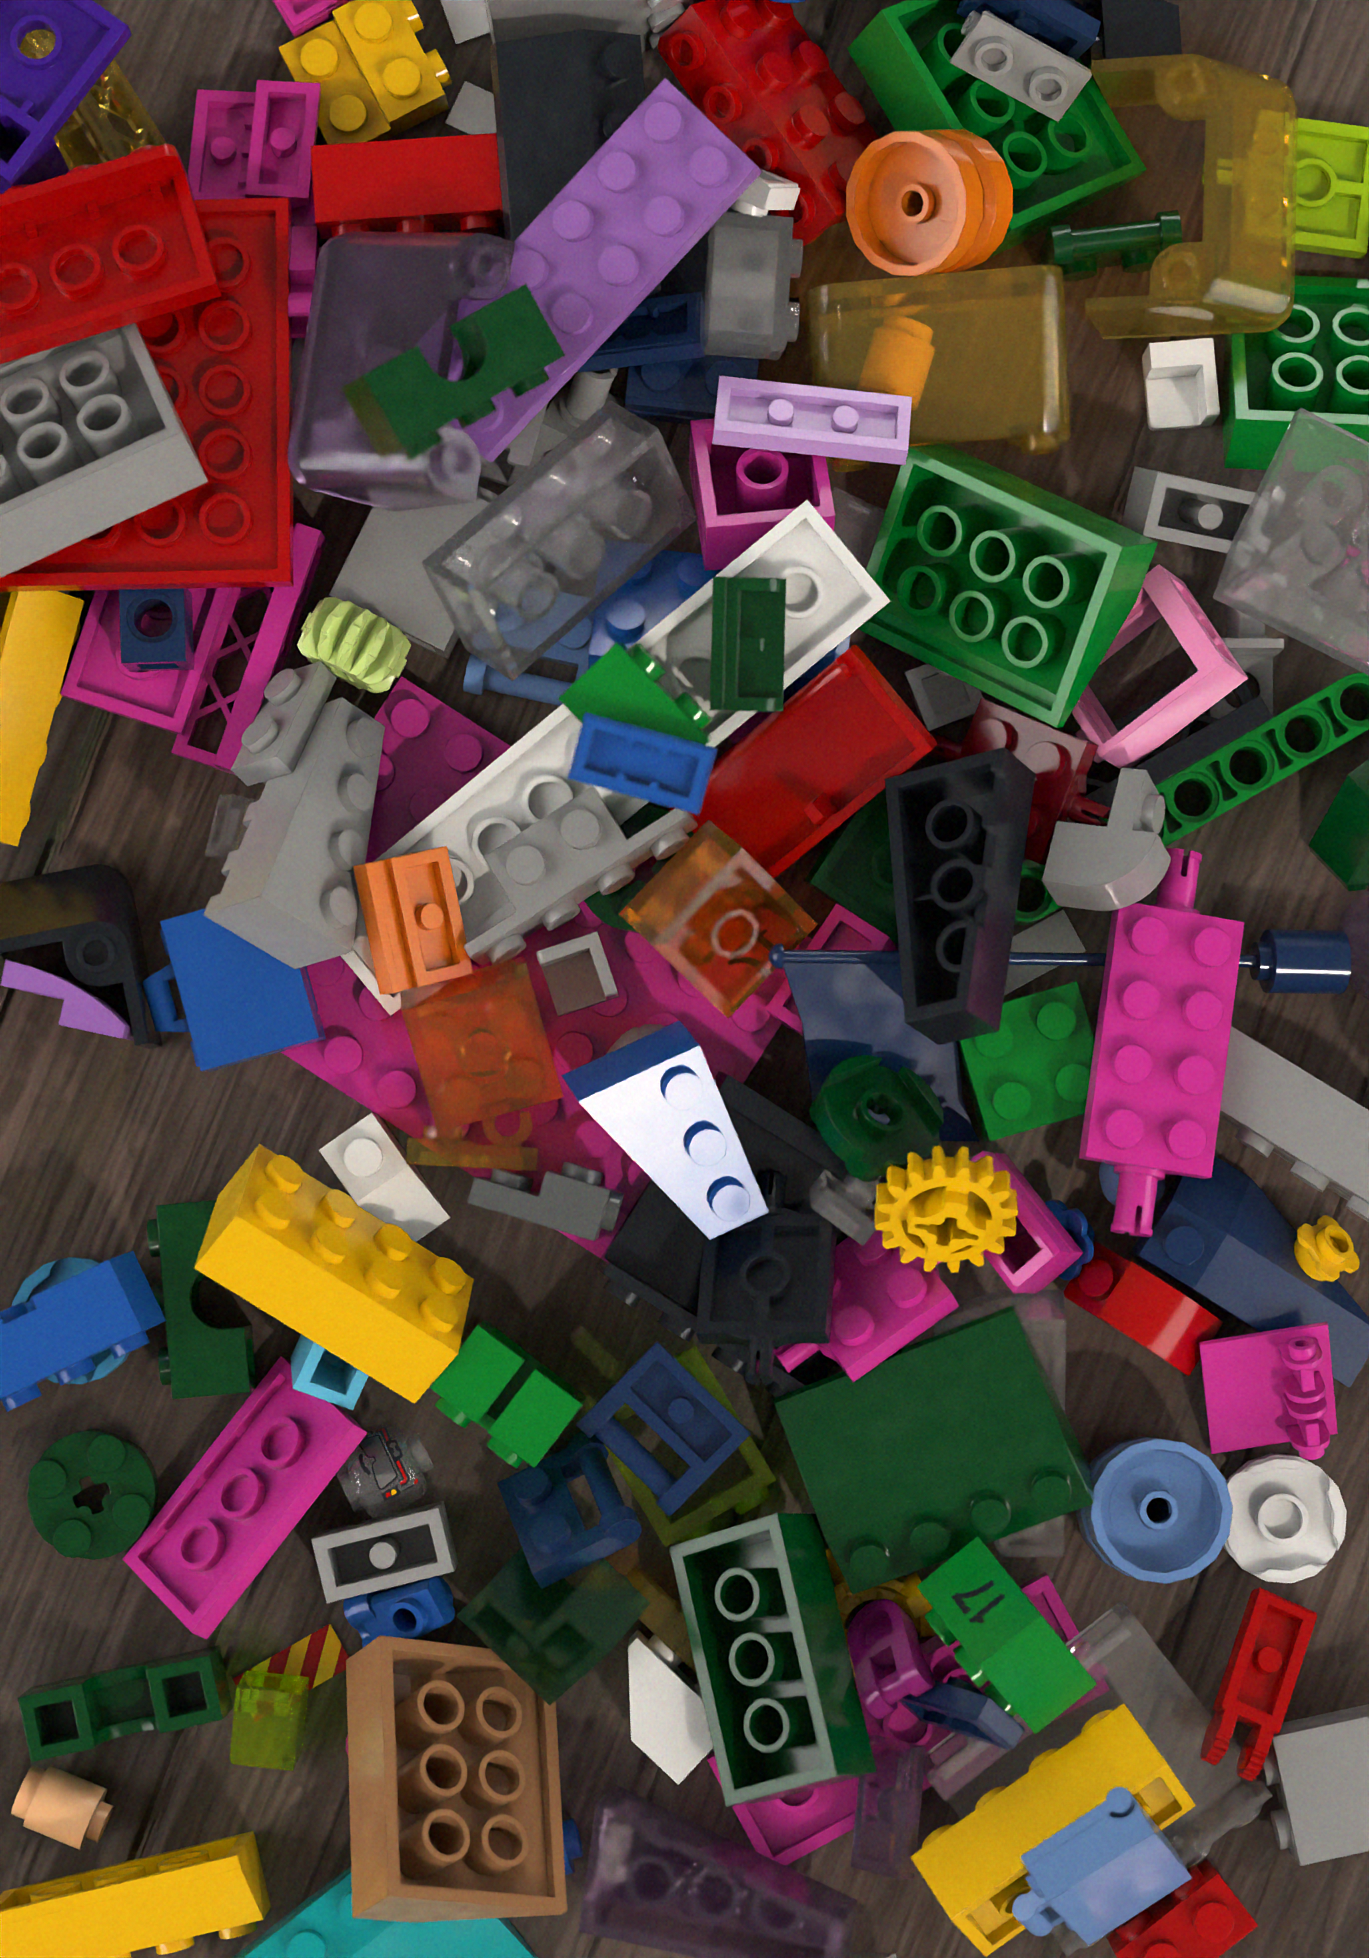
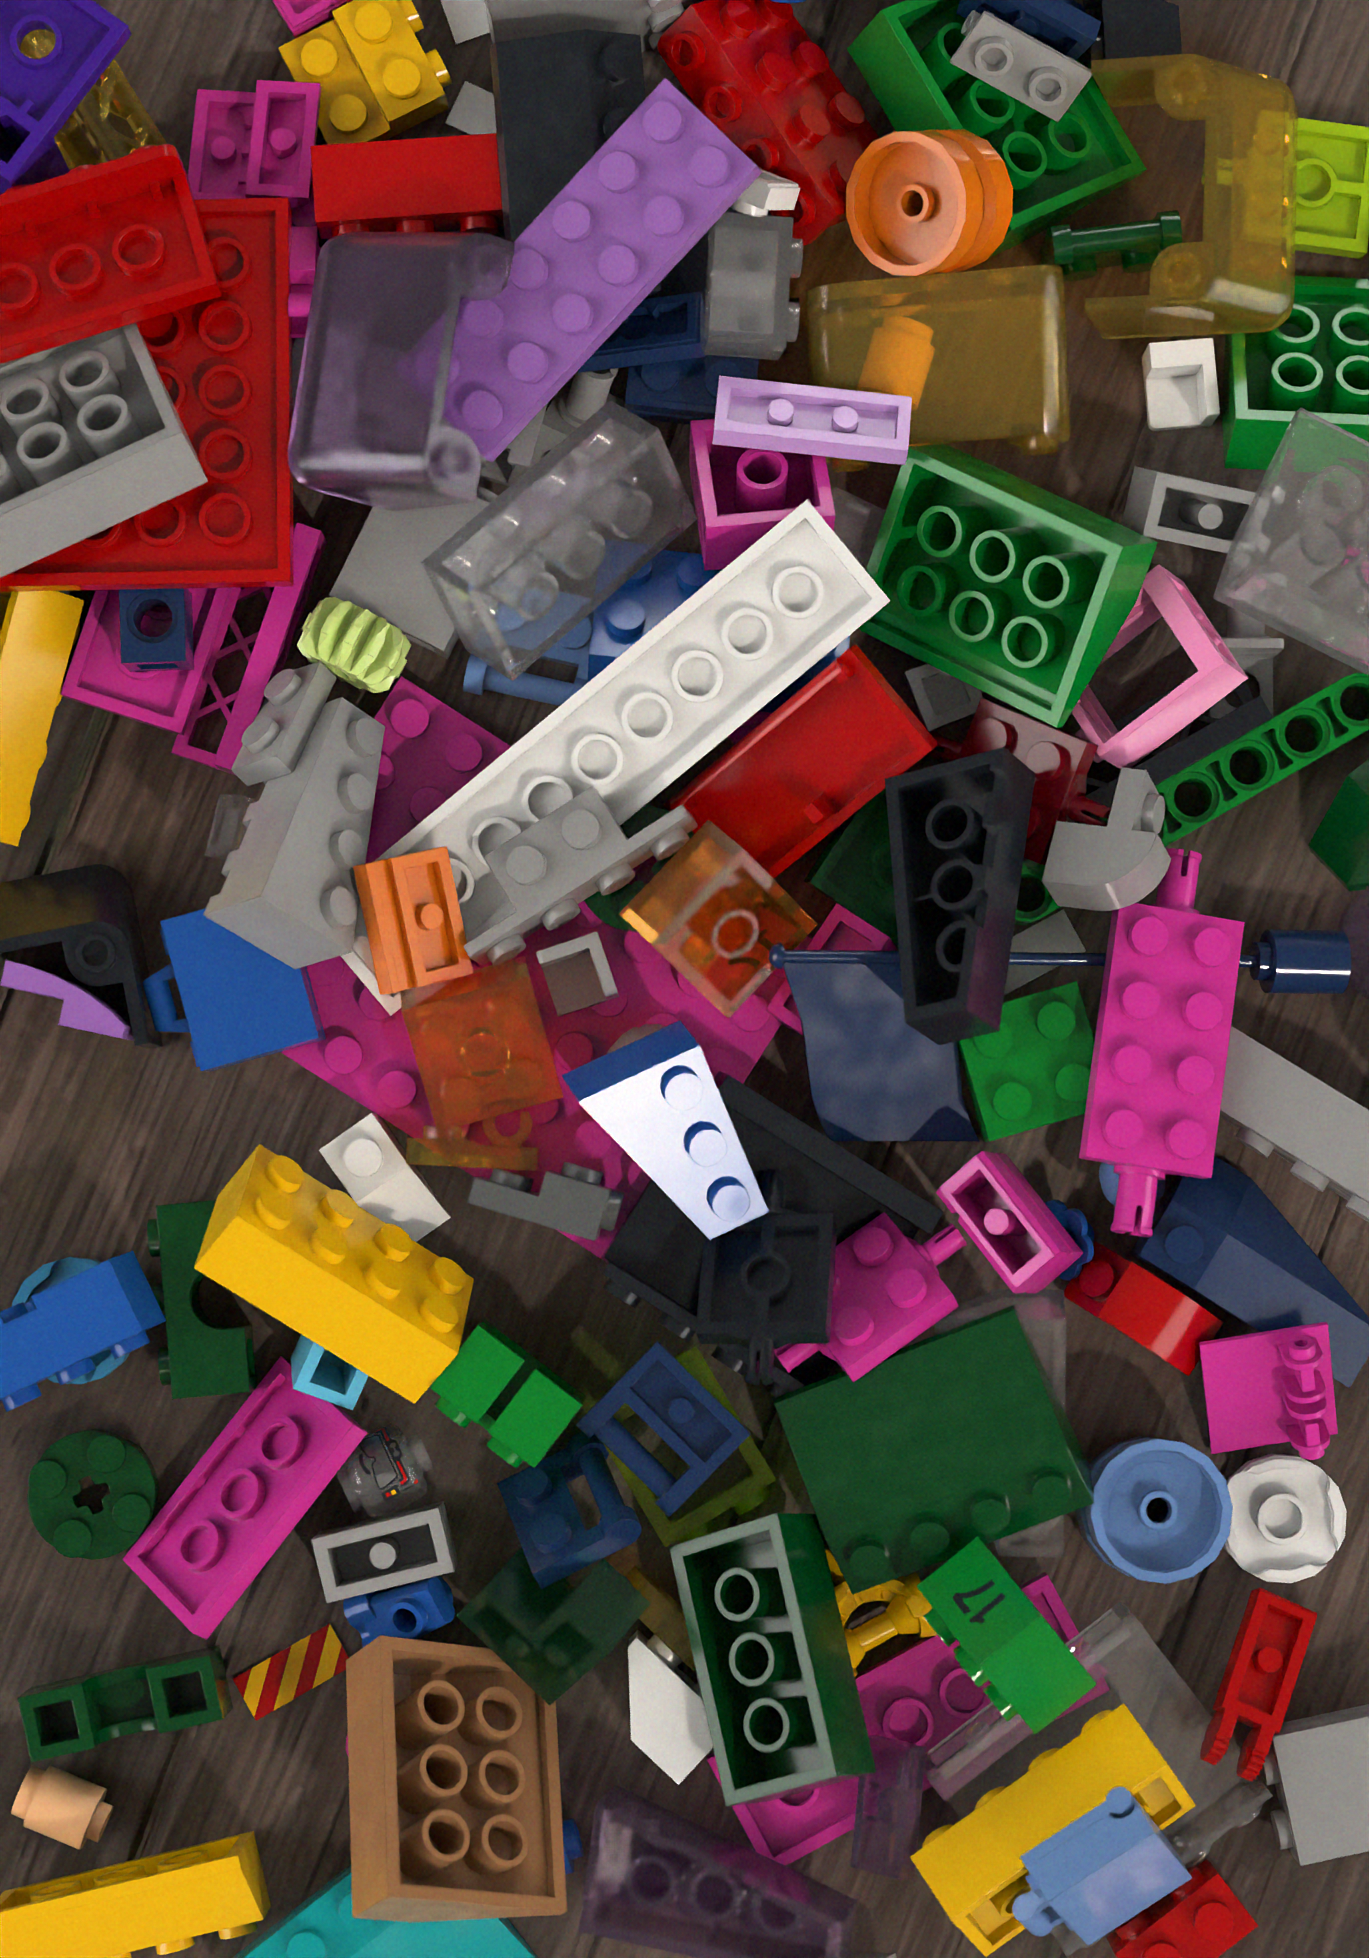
clear neon green panel [229,1670,310,1771] -> none
dark green arch [340,284,565,460] -> none
green brick [558,642,713,745] -> none
blue plate [567,712,717,815] -> none
dark green hinge [710,576,786,711] -> none
clear tile [809,1169,881,1246] -> none
dark green plate [810,1055,944,1182] -> none
magenta plate [847,1599,935,1719] -> none
yellow gear [874,1145,1018,1273] -> none
dark blue plate [896,1669,1025,1750] -> none
yellow plate [1294,1215,1360,1282] -> none

